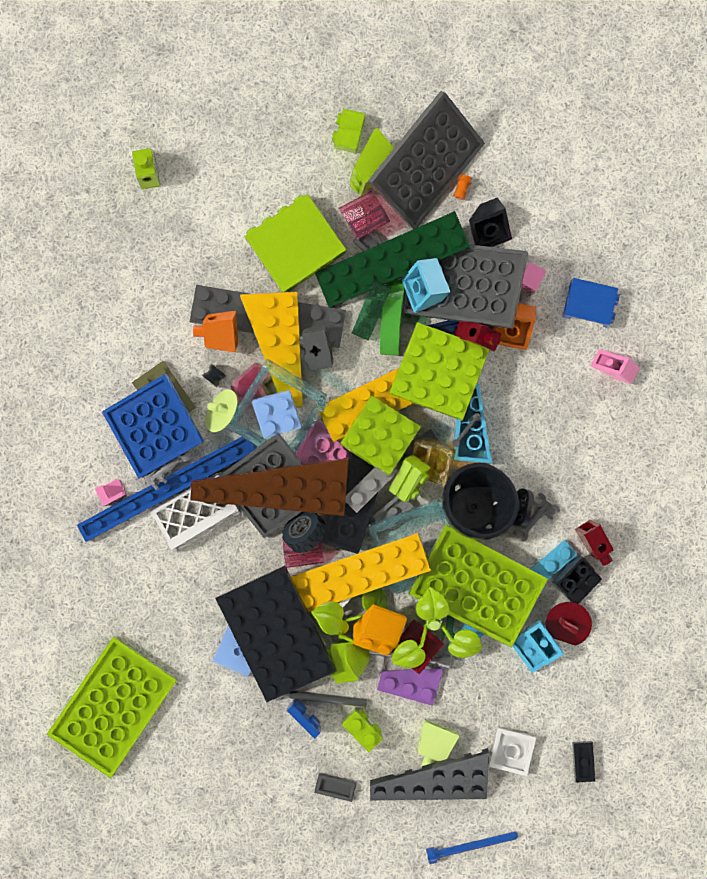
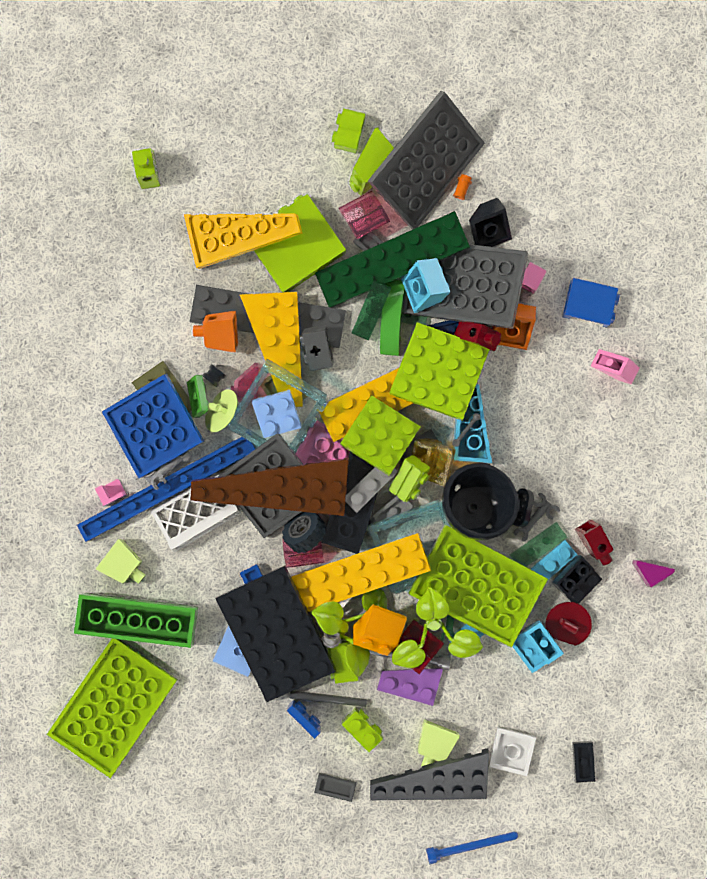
none -> bright green brick [74,593,198,648]
none -> yellowish green torso [96,539,146,584]
none -> yellow wing [184,213,303,269]
none -> bright green plate [187,375,209,418]
none -> blue plate [240,564,262,583]
none -> light grey plate [322,633,341,648]
none -> clear green tile [509,522,568,567]
none -> magenta slope [632,560,675,588]

